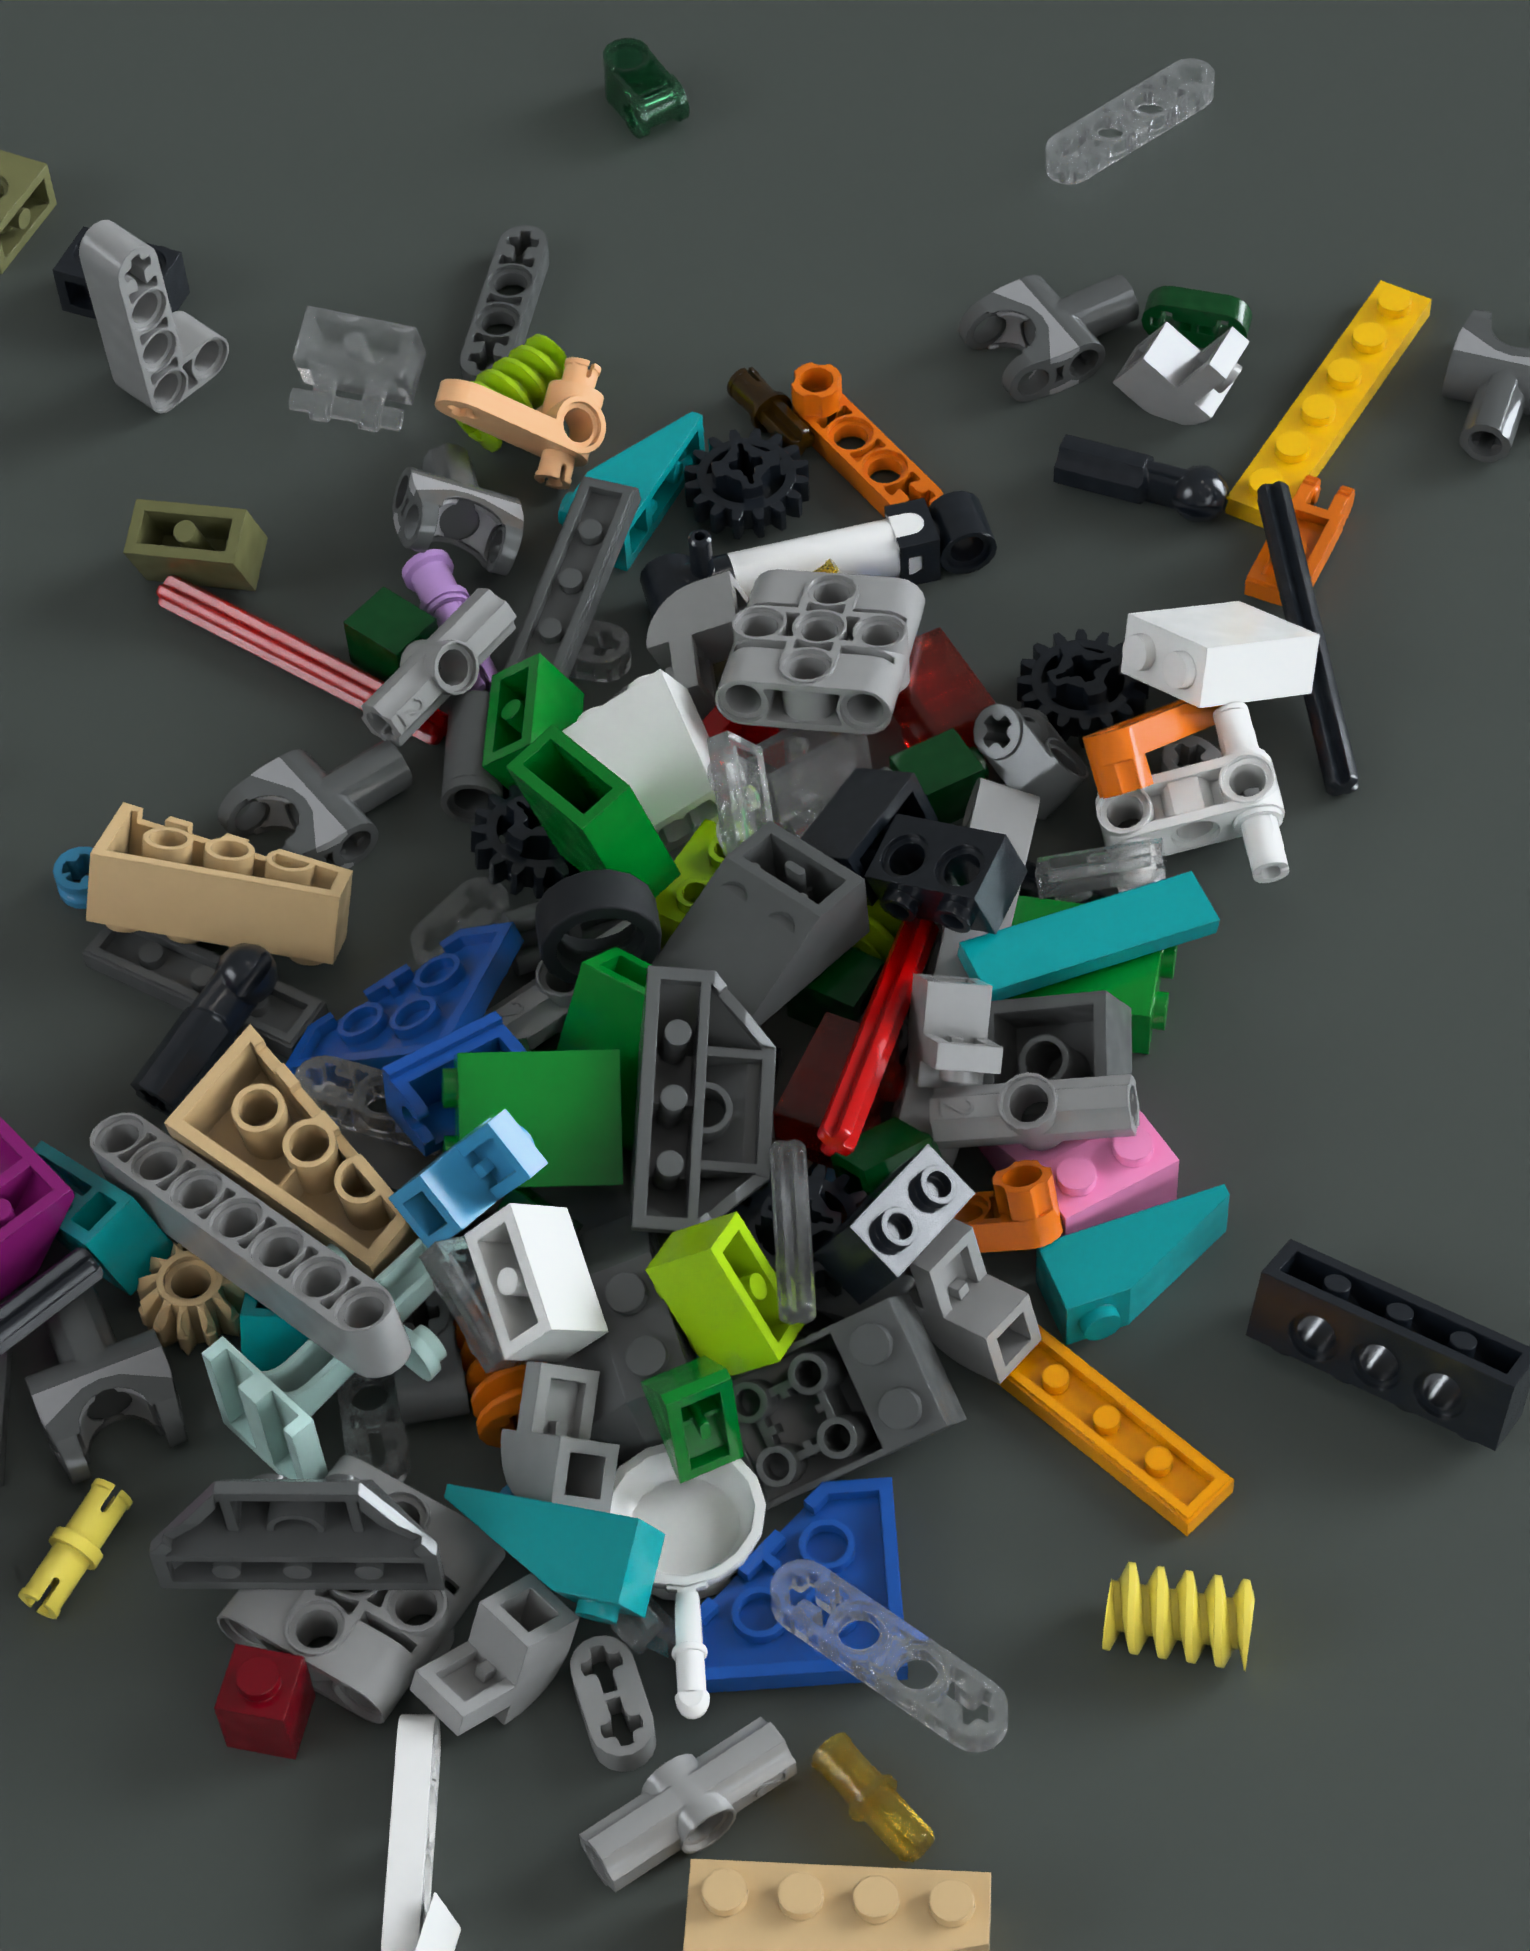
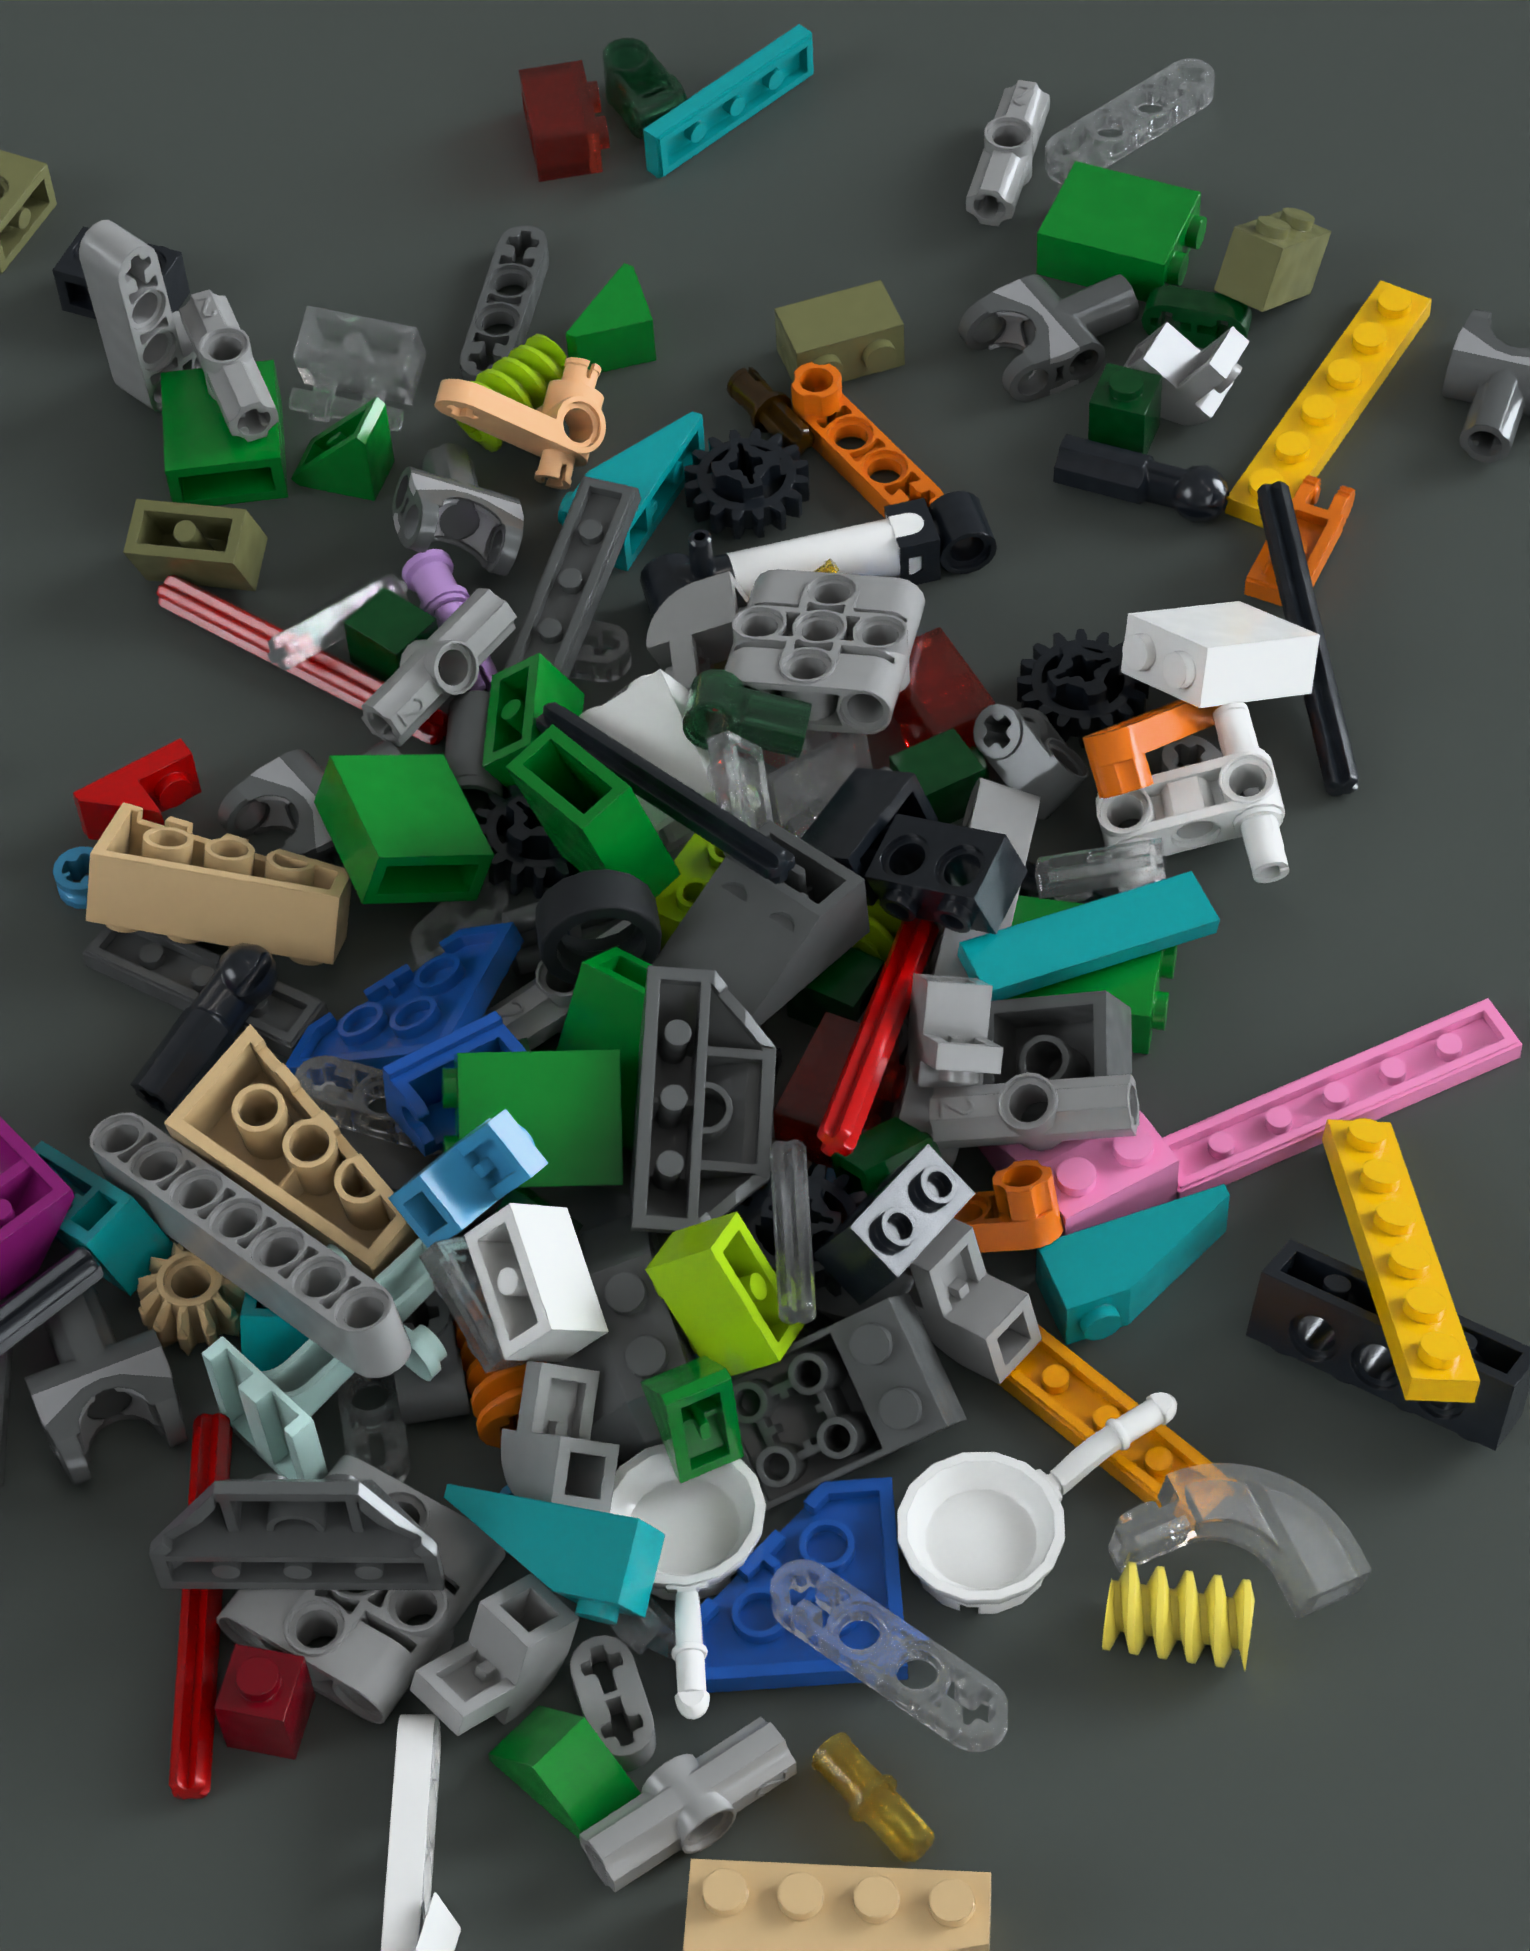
light yellow pin [18,1478,133,1619] -> none
none -> red slope [72,738,202,840]
none -> green brick [160,359,288,506]
none -> red axle [169,1413,233,1800]
none -> light grey piece [179,289,279,442]
none -> clear axle [267,574,409,670]
none -> green slope [291,397,395,501]
none -> green brick [314,754,494,904]
none -> green slope [488,1705,641,1840]
none -> clear red brick [519,60,610,182]
none -> black axle [536,702,796,884]
none -> green slope [566,263,656,373]
none -> teal tile [643,24,814,179]
none -> clear green piece [683,669,812,758]
none -> olive brick [774,280,905,382]
none -> white piece [897,1392,1177,1614]
none -> light grey piece [966,80,1050,227]
none -> green brick [1036,161,1207,302]
none -> dark green brick [1088,363,1162,454]
none -> clear arch [1107,1463,1372,1619]
none -> bright pink tile [1162,998,1523,1199]
none -> olive brick [1214,208,1331,312]
none -> yellow plate [1322,1118,1481,1403]

